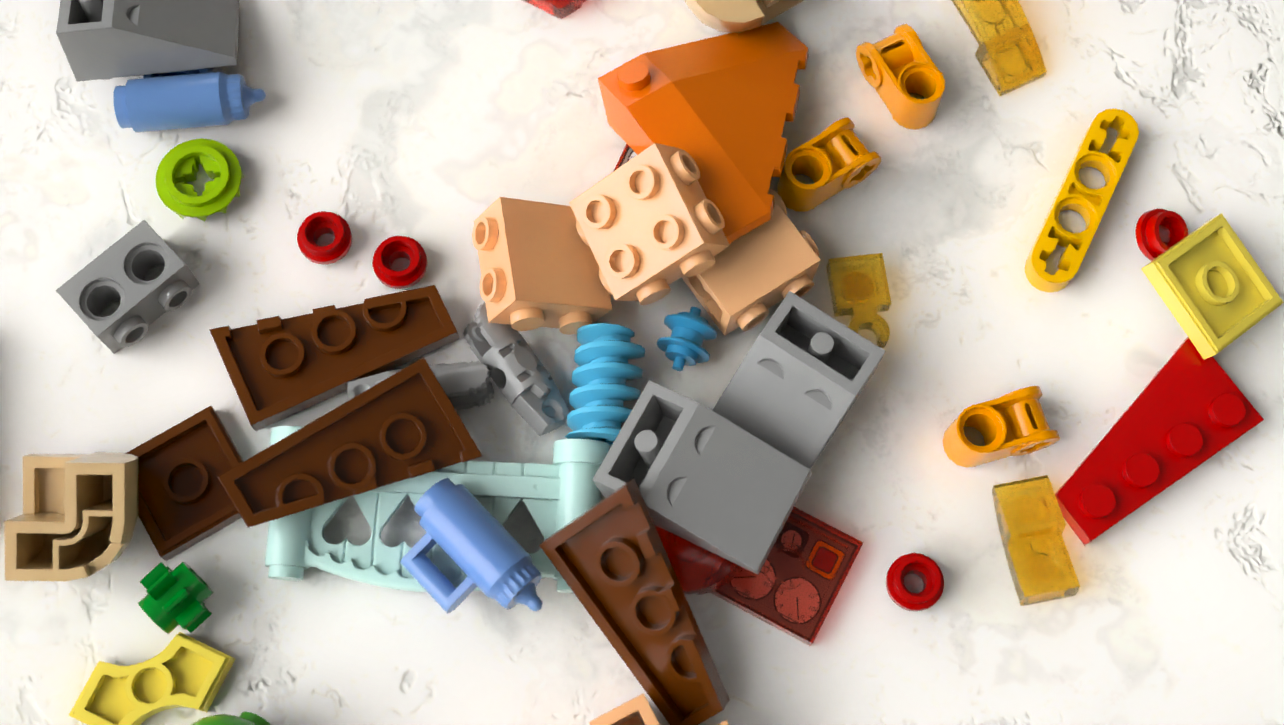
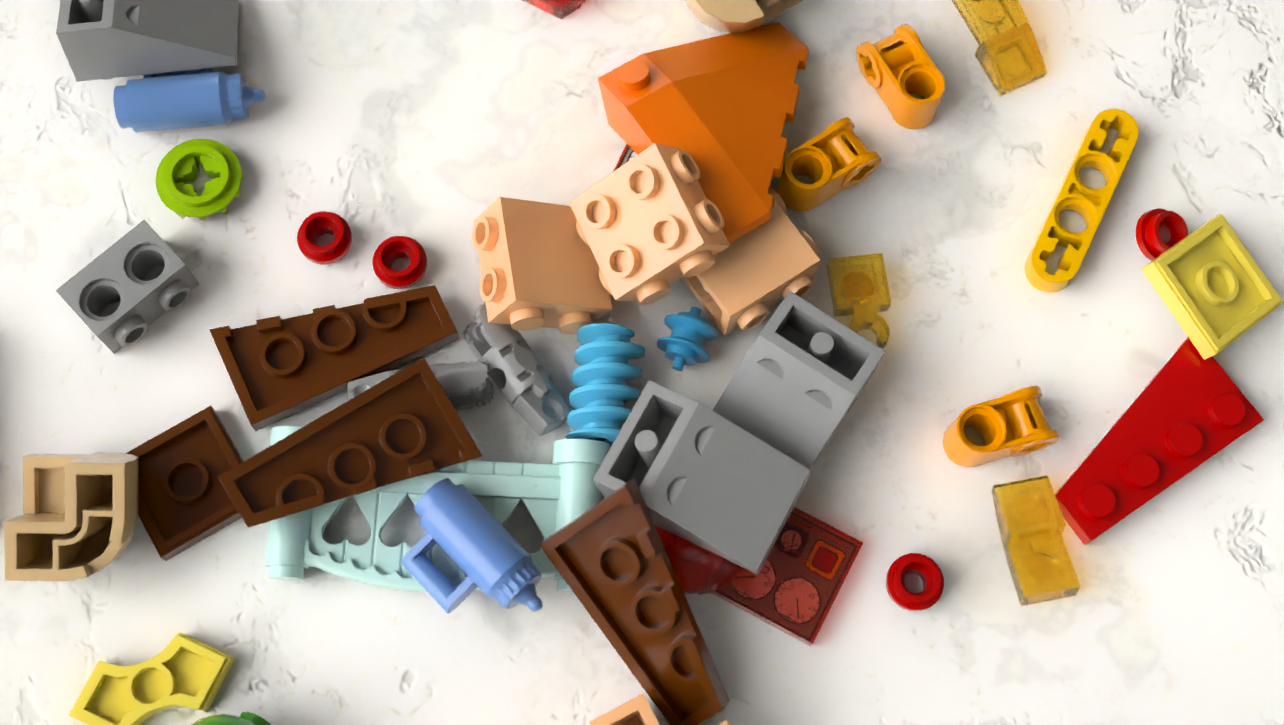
green gear [138,561,214,634] -> none

